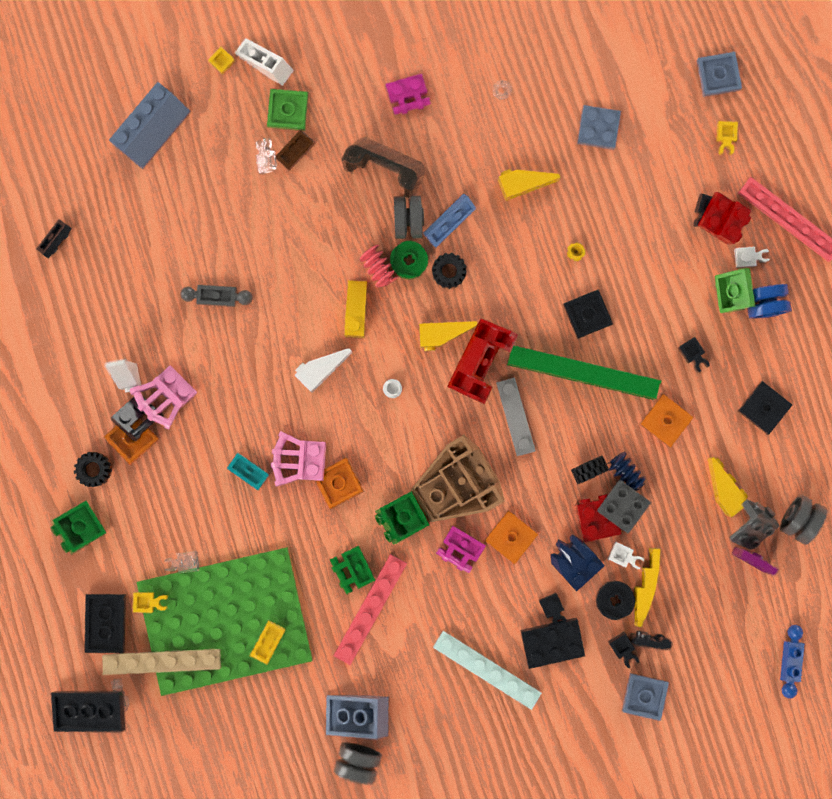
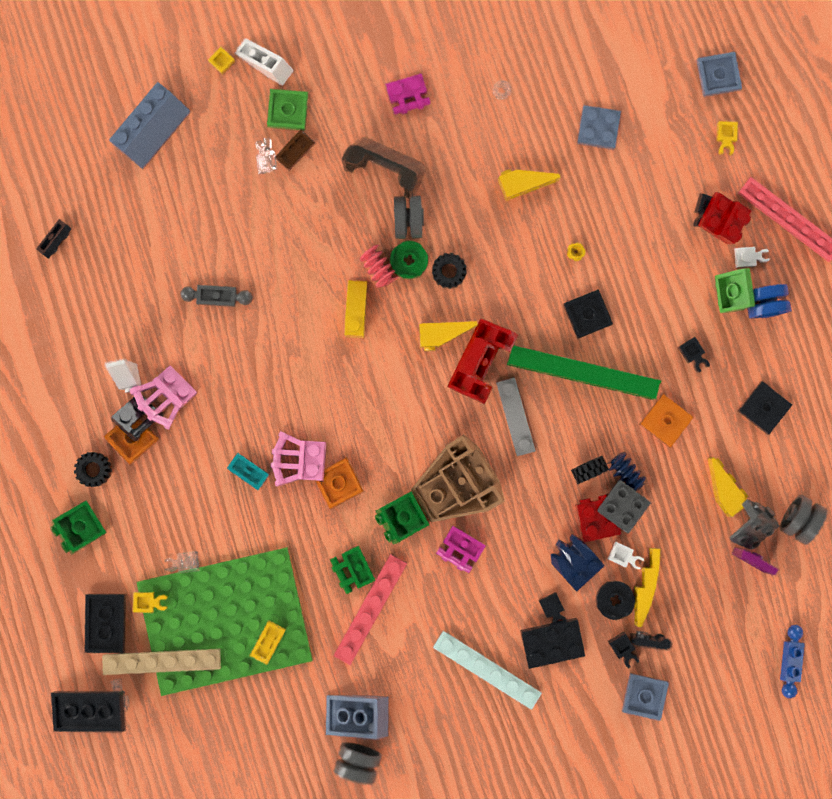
white slope [295,348,353,393] -> none
white plate [383,379,402,398] -> none
medium blue plate [423,194,476,248] -> none
orange plate [485,510,539,565] -> none

